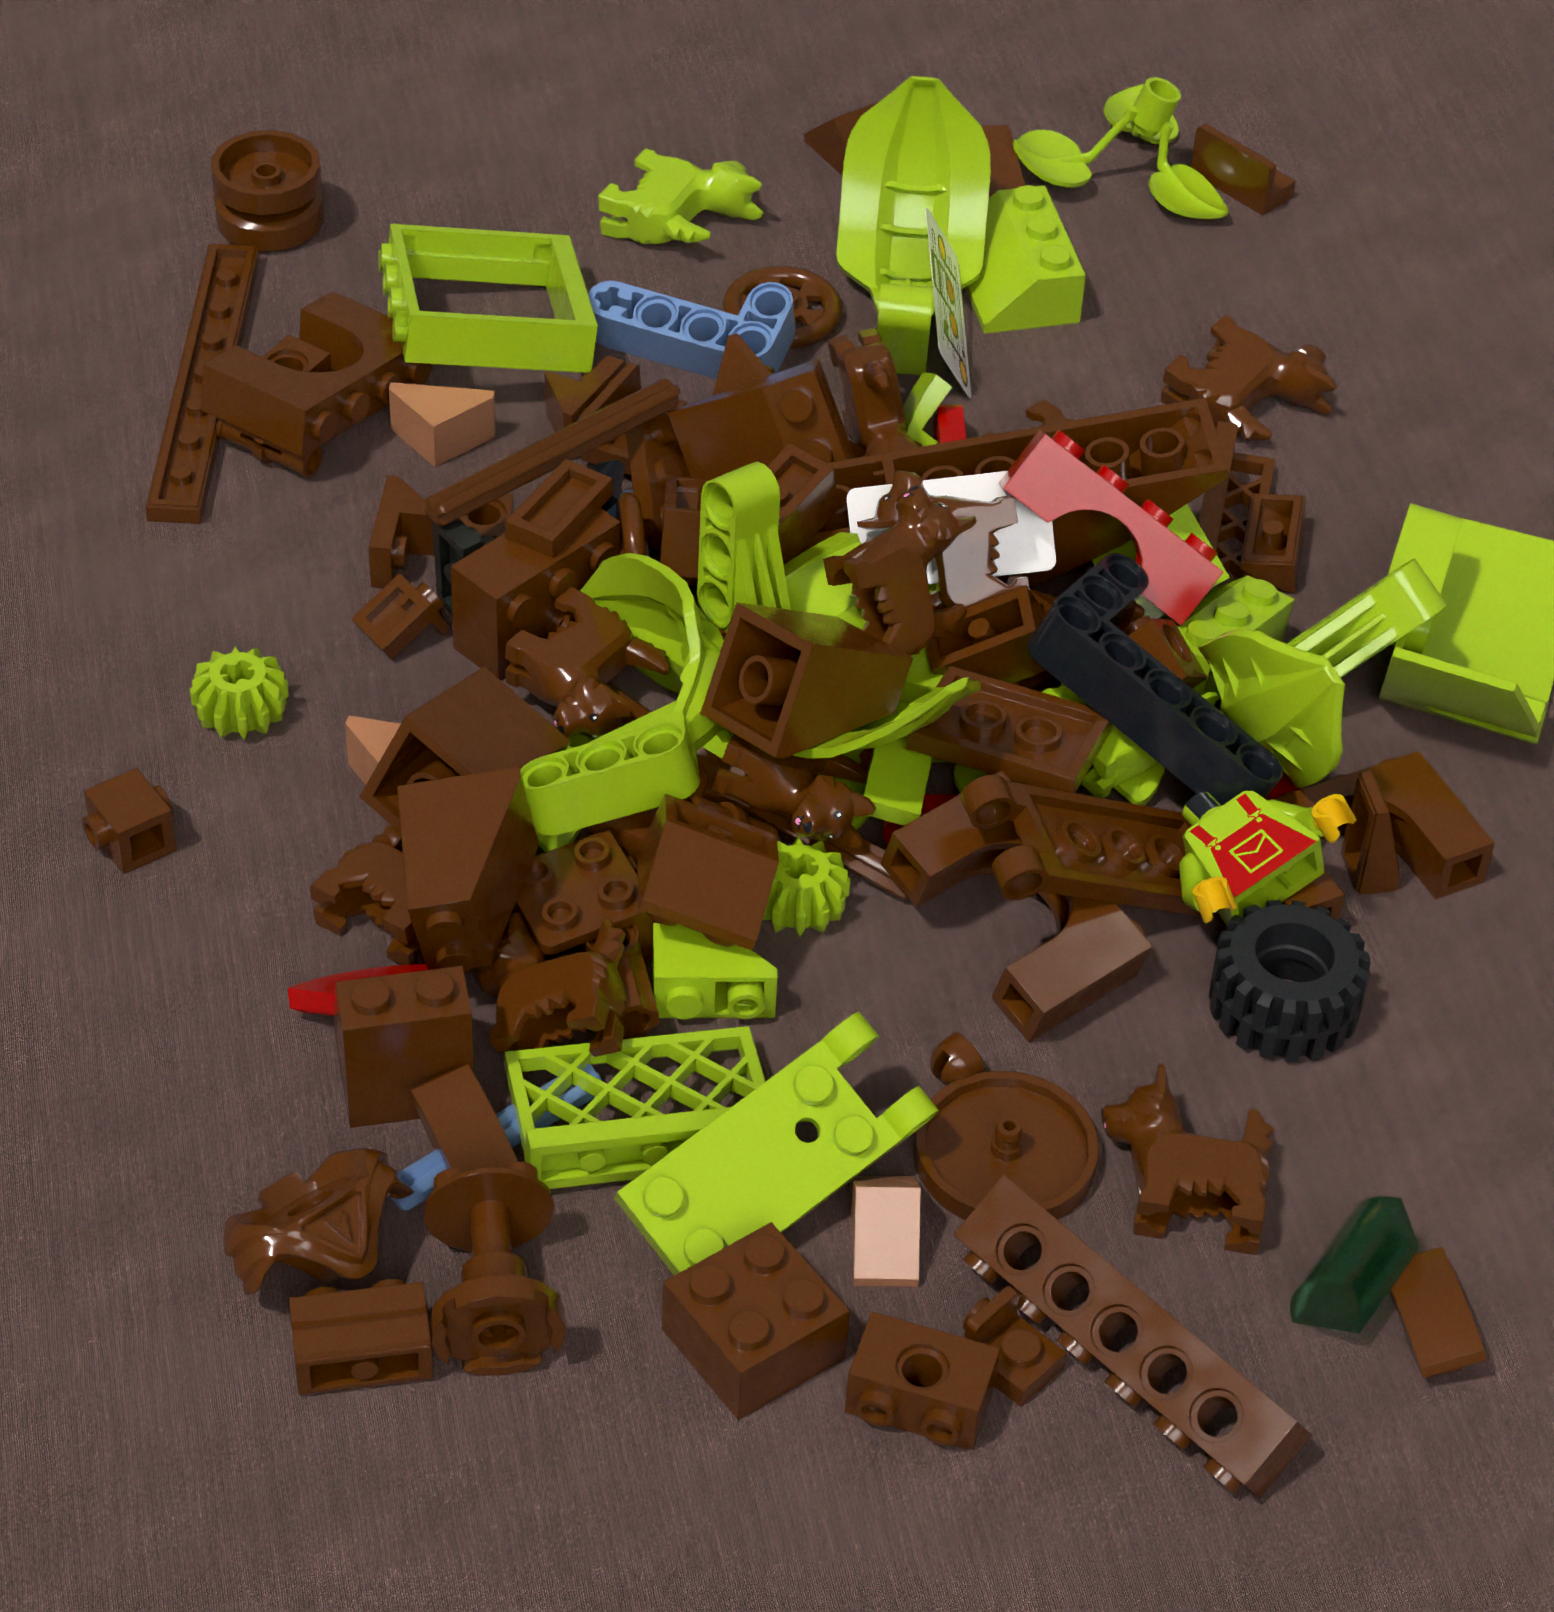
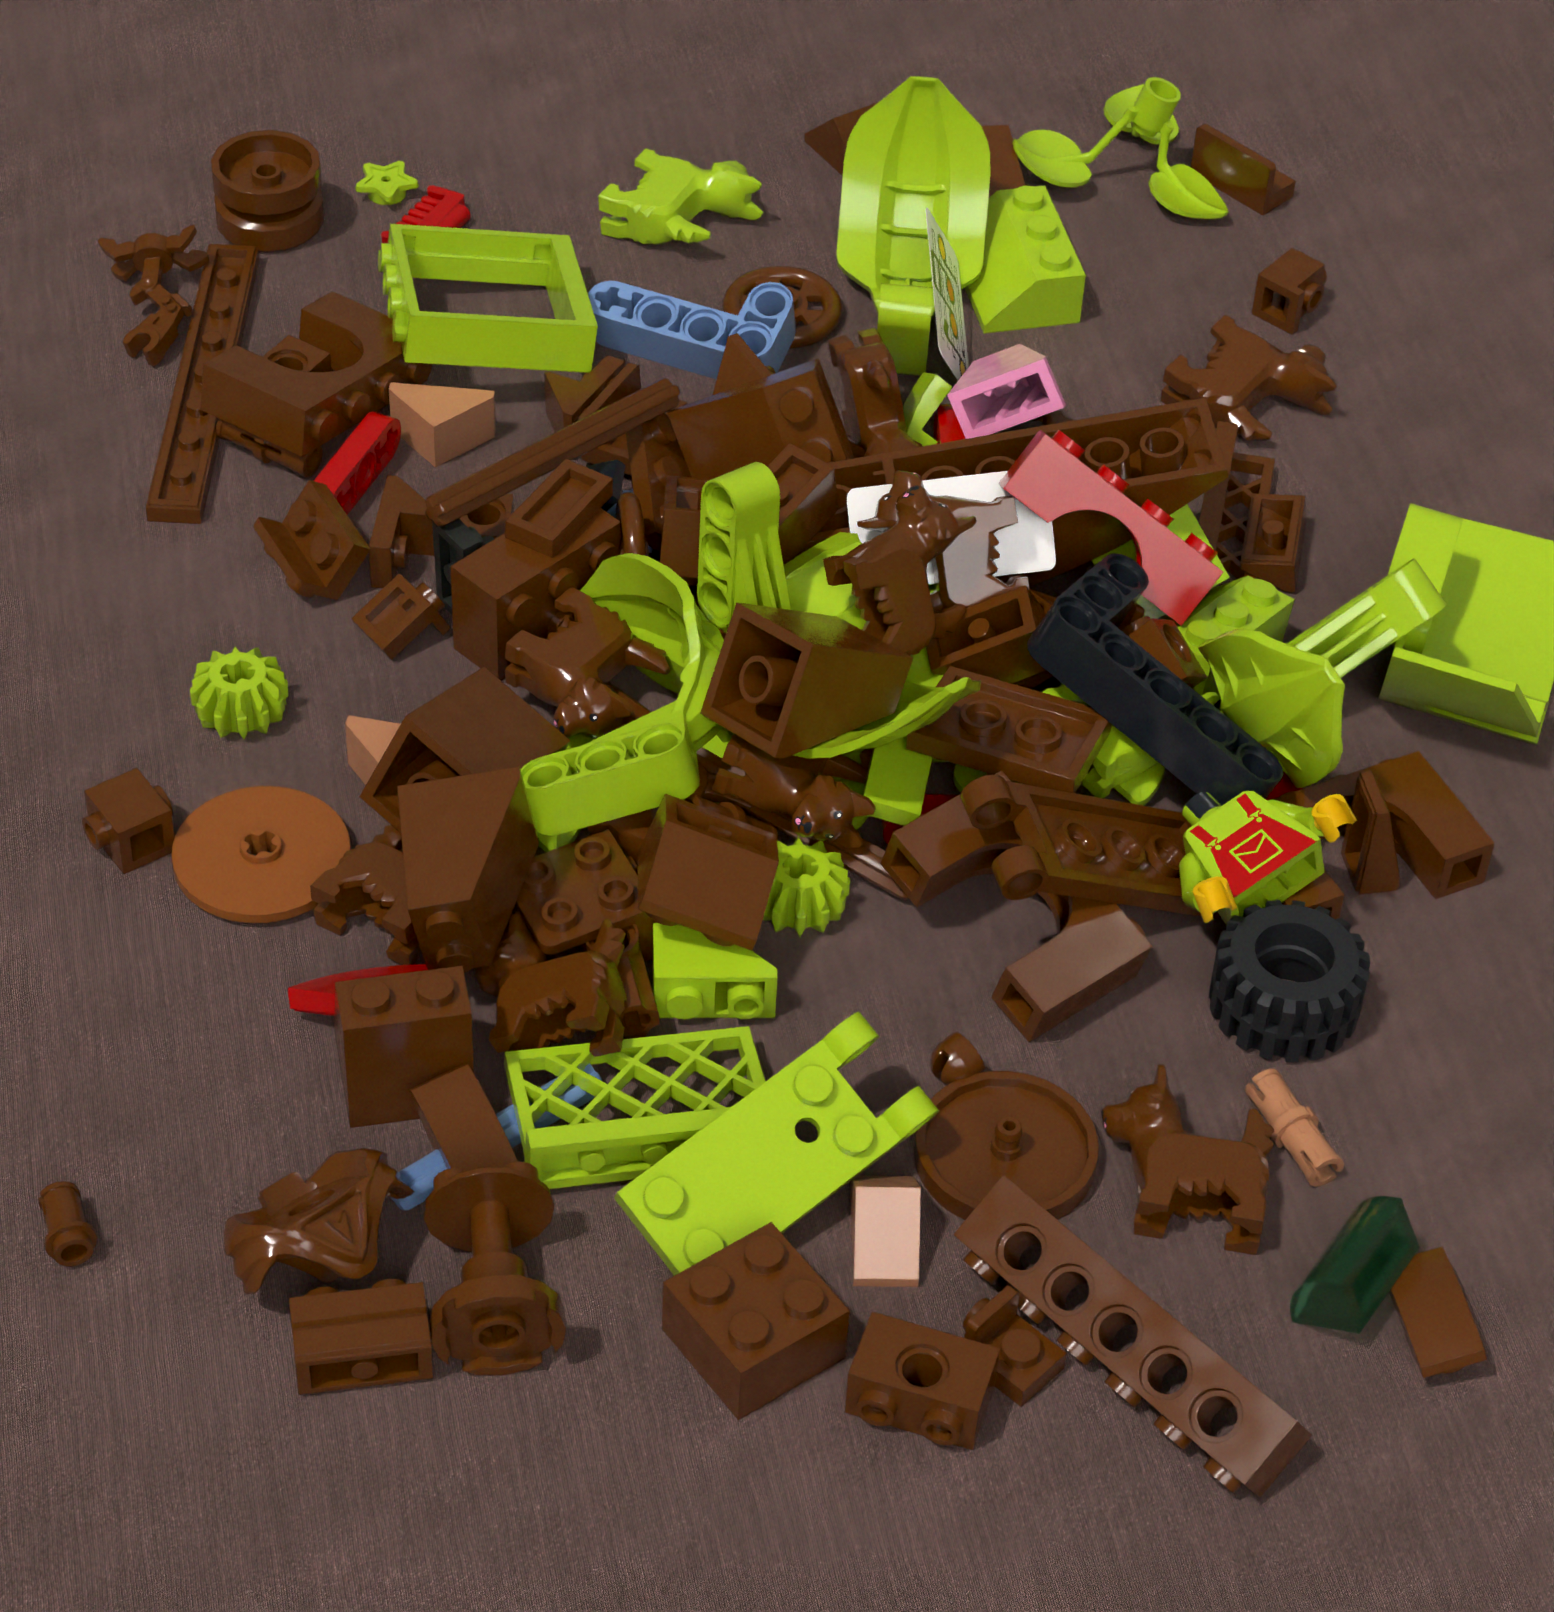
none -> reddish brown pin [38,1181,97,1267]
none -> reddish brown piece [98,225,209,366]
none -> dark orange piece [171,786,351,923]
none -> reddish brown bracket [253,480,371,601]
none -> red beam [314,411,401,515]
none -> lime plate [355,161,419,205]
none -> red piece [381,185,471,244]
none -> bright pink slope [947,344,1066,439]
none -> nougat pin [1245,1069,1344,1187]
none -> reddish brown brick [1251,248,1327,335]

